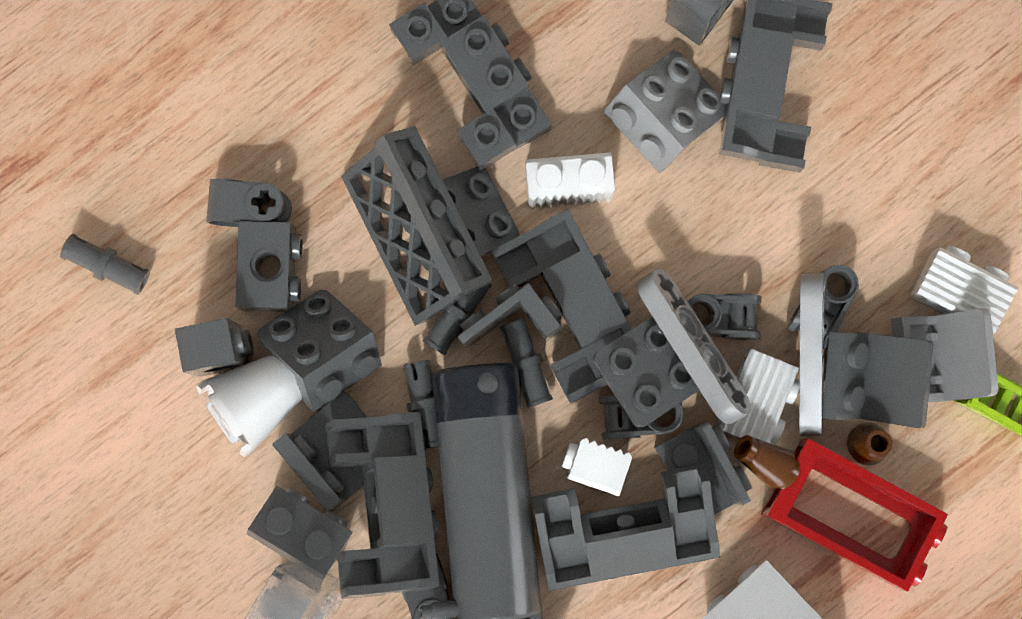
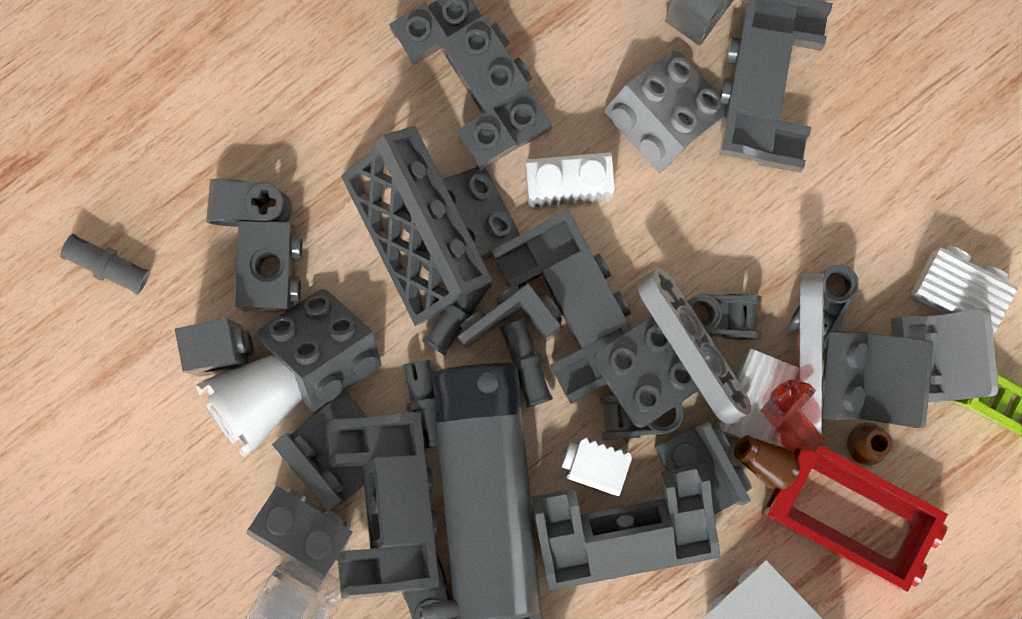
none -> clear red bracket [760,380,825,453]

